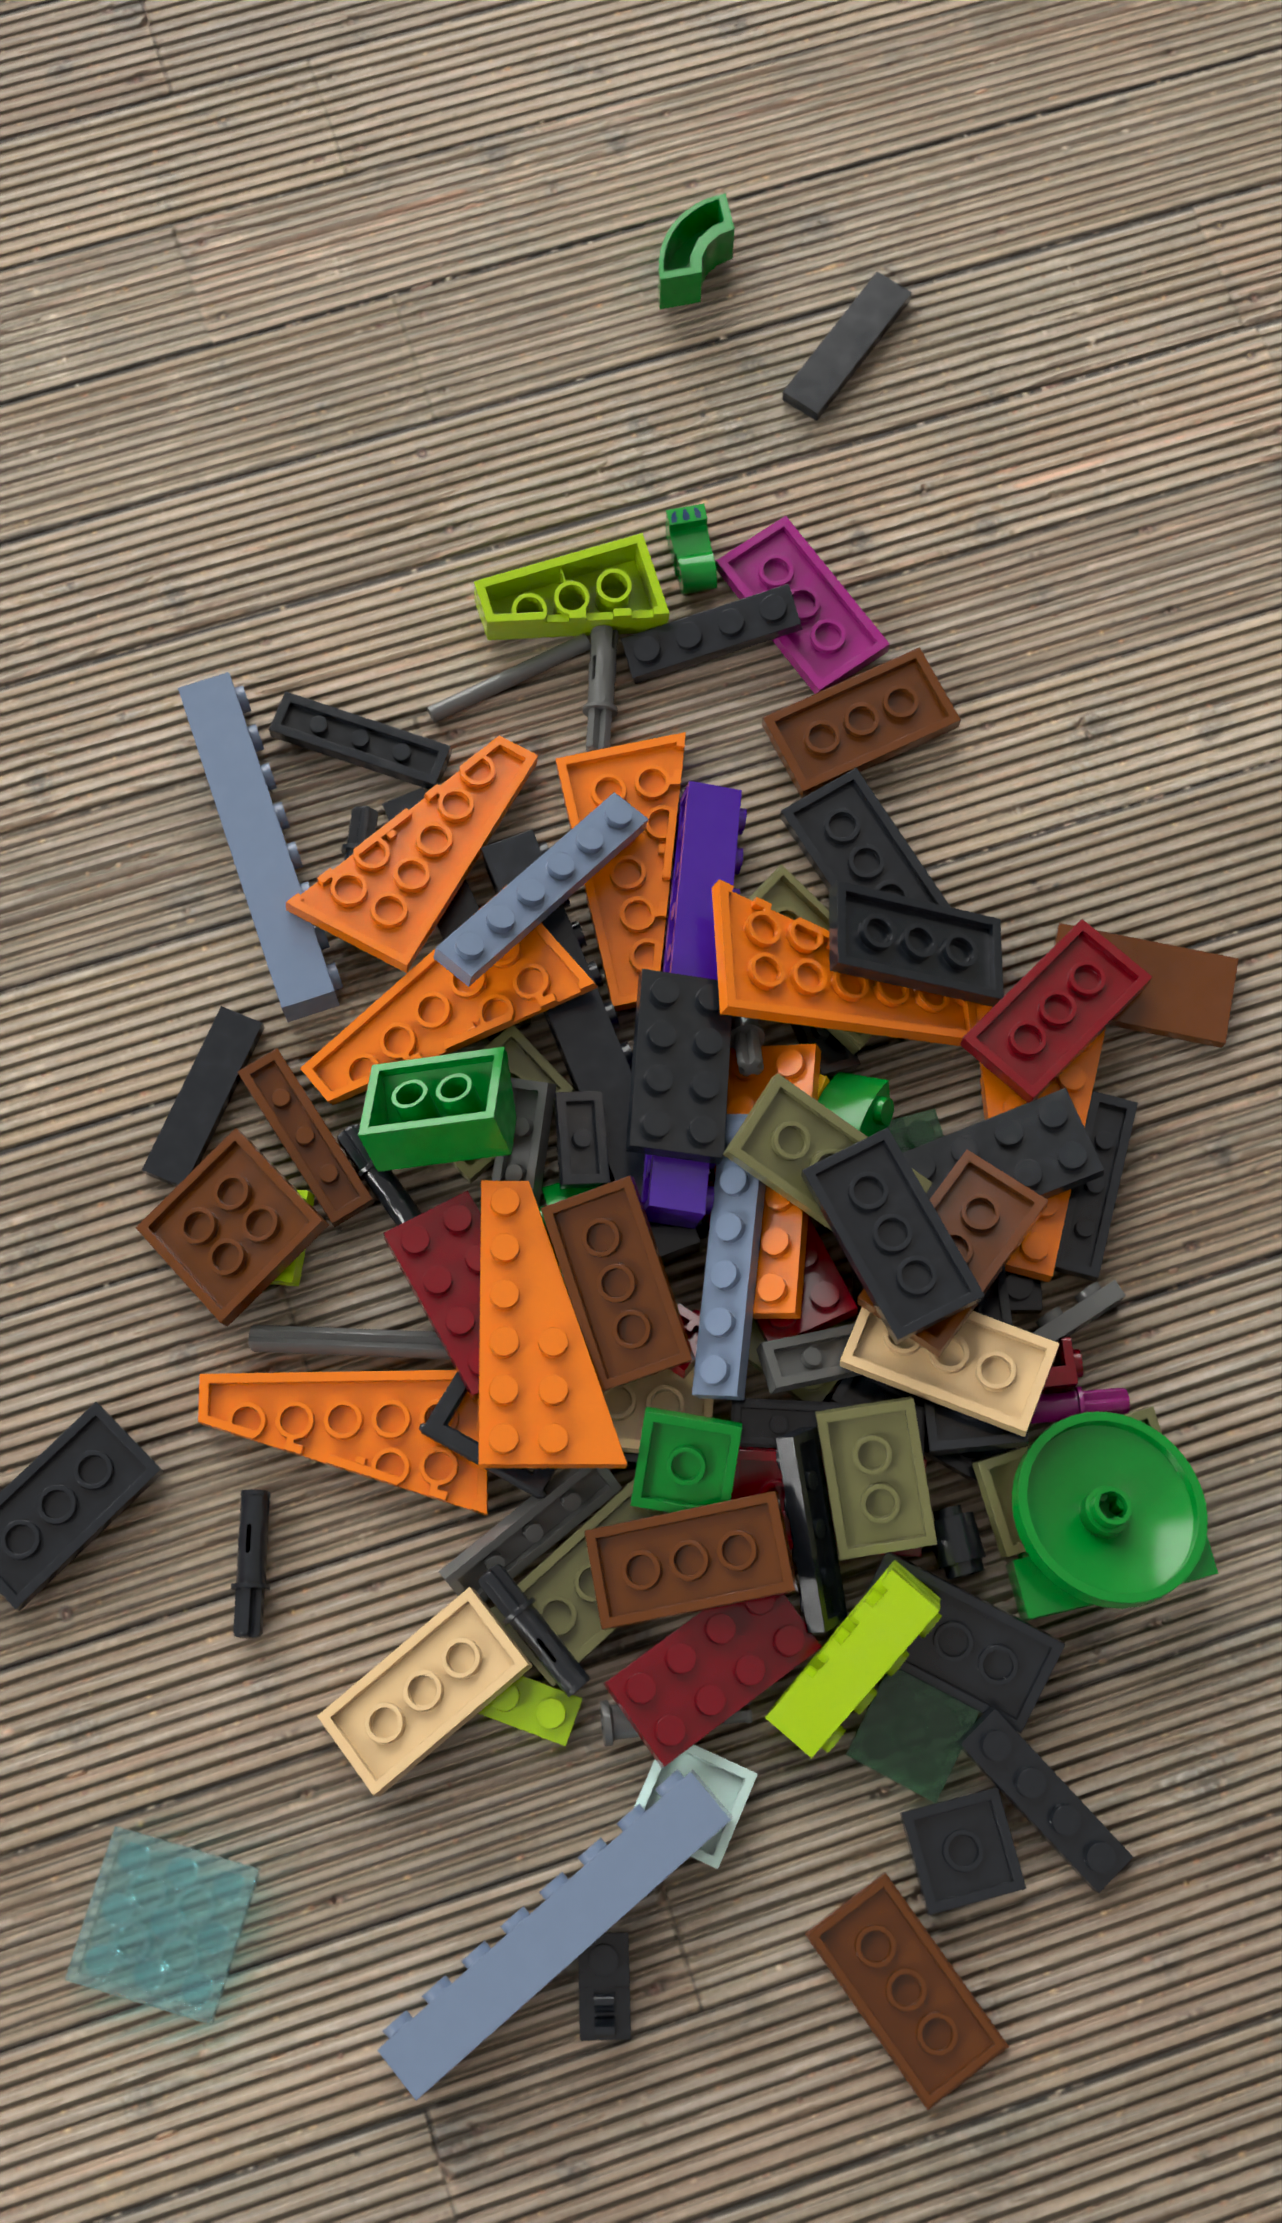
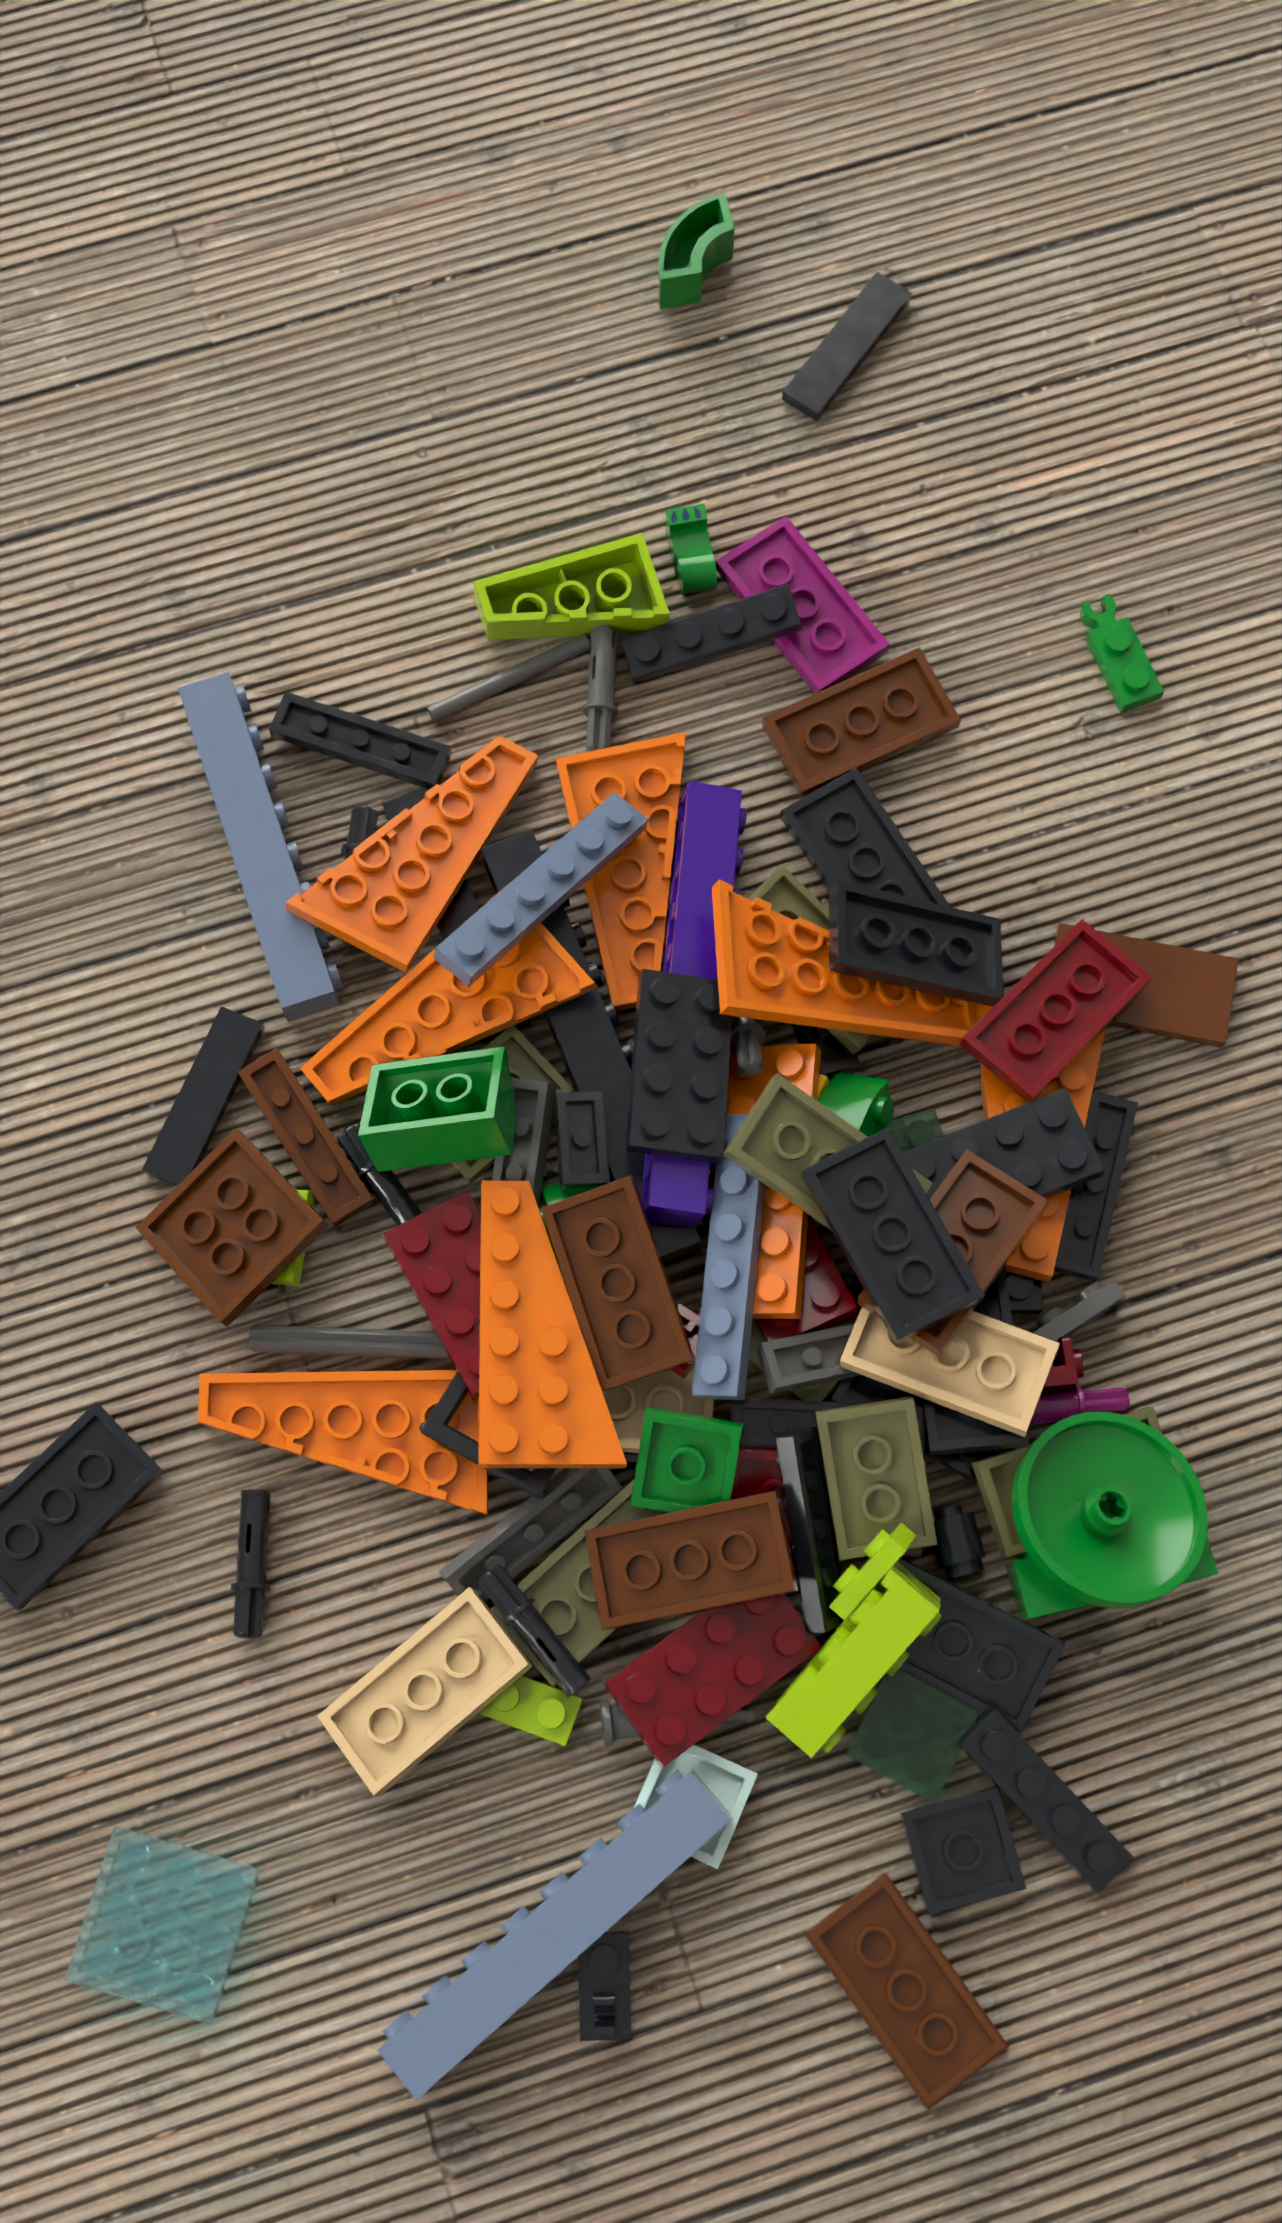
none -> lime plate [829,1522,916,1620]
none -> green plate [1080,594,1164,713]

